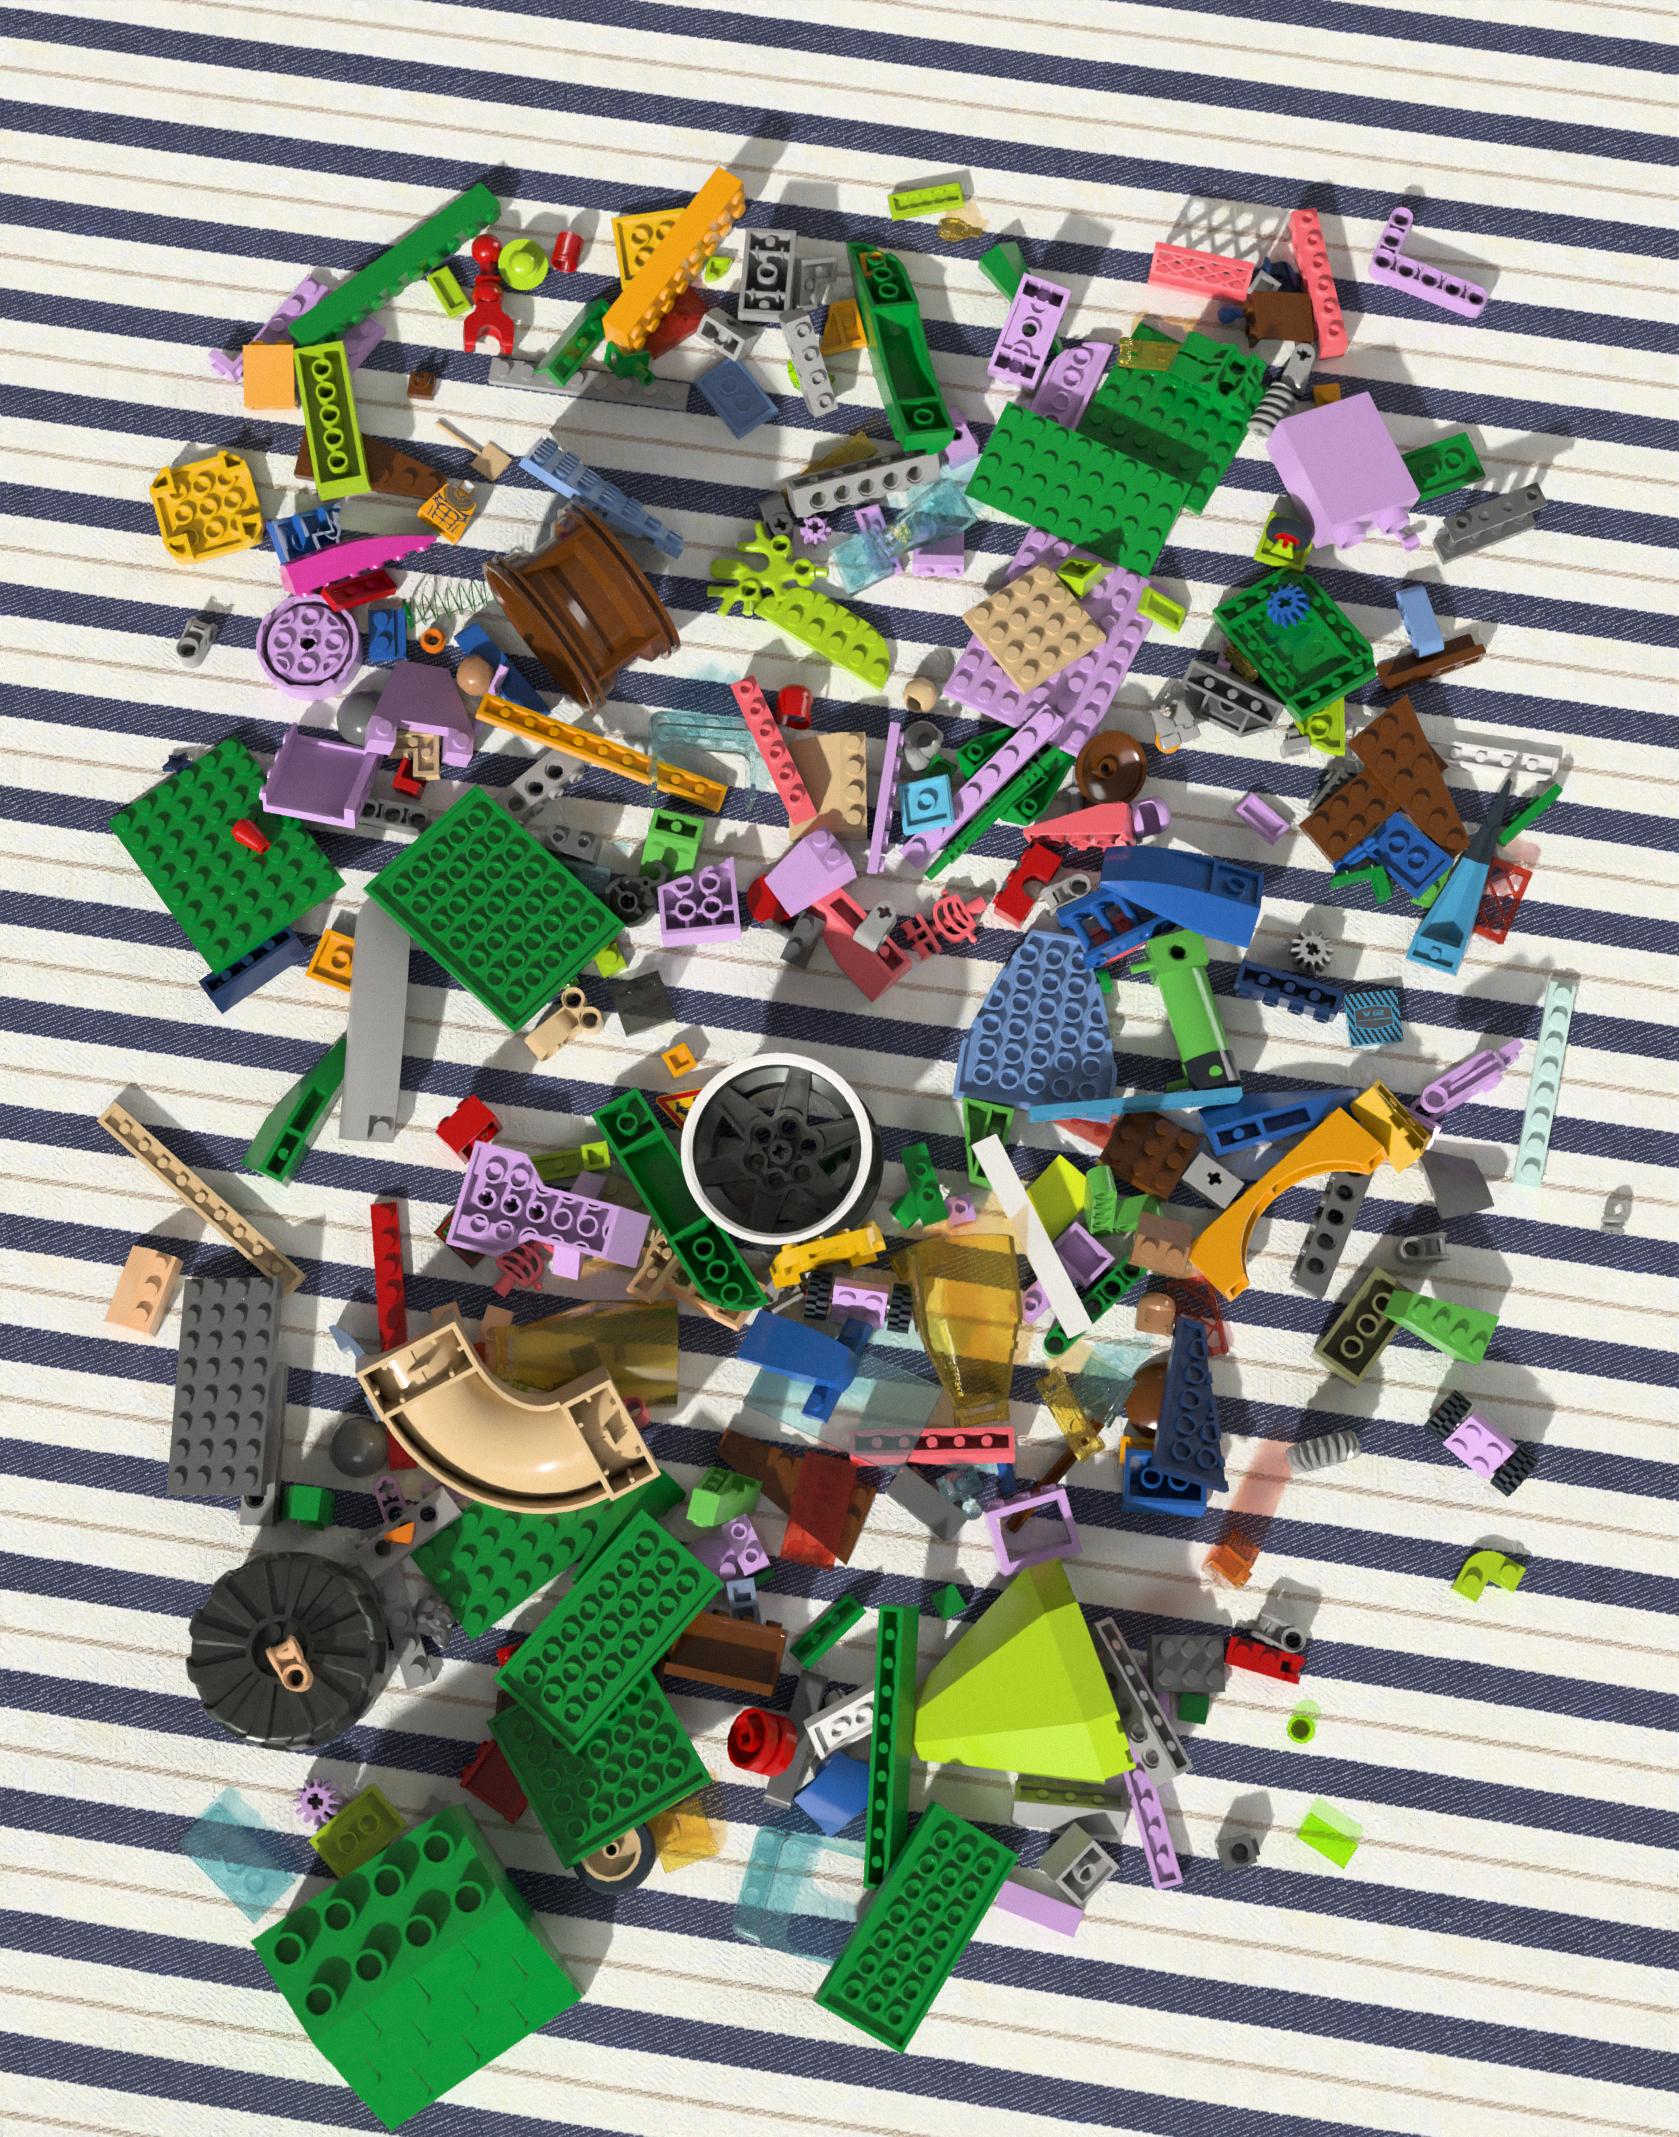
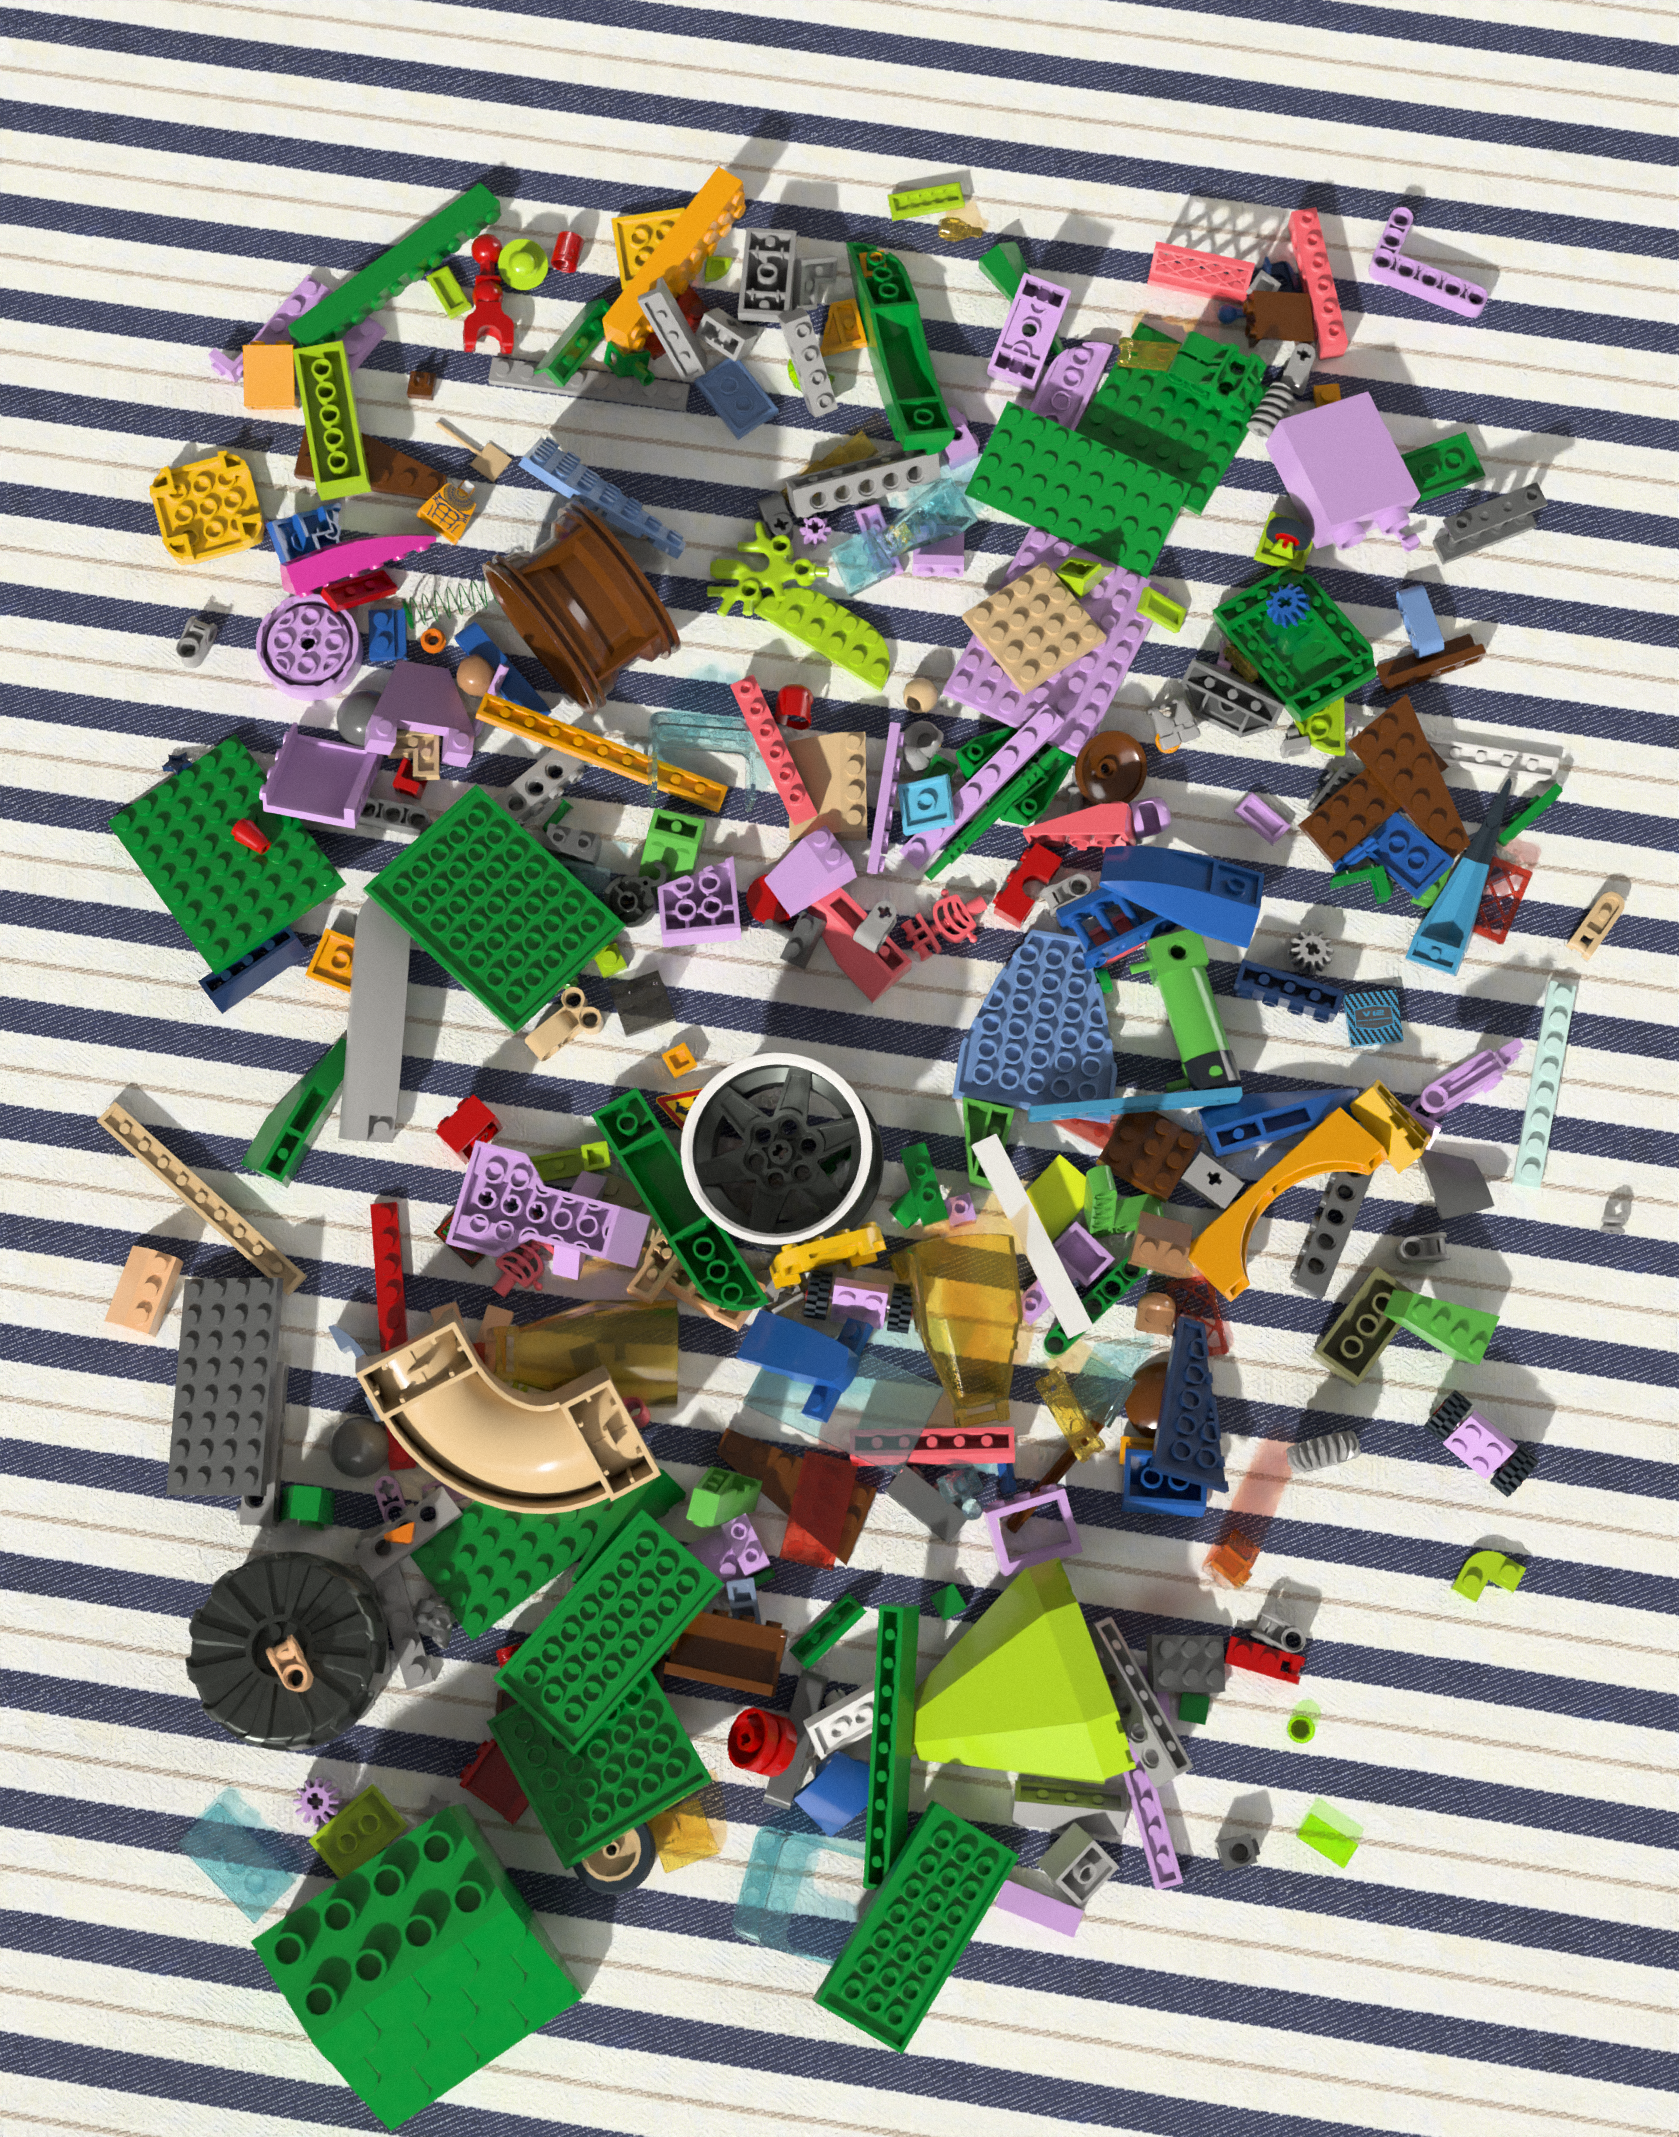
none -> green piece [542,799,574,833]
none -> light grey panel [637,277,707,382]
none -> tan plate [1566,892,1625,961]

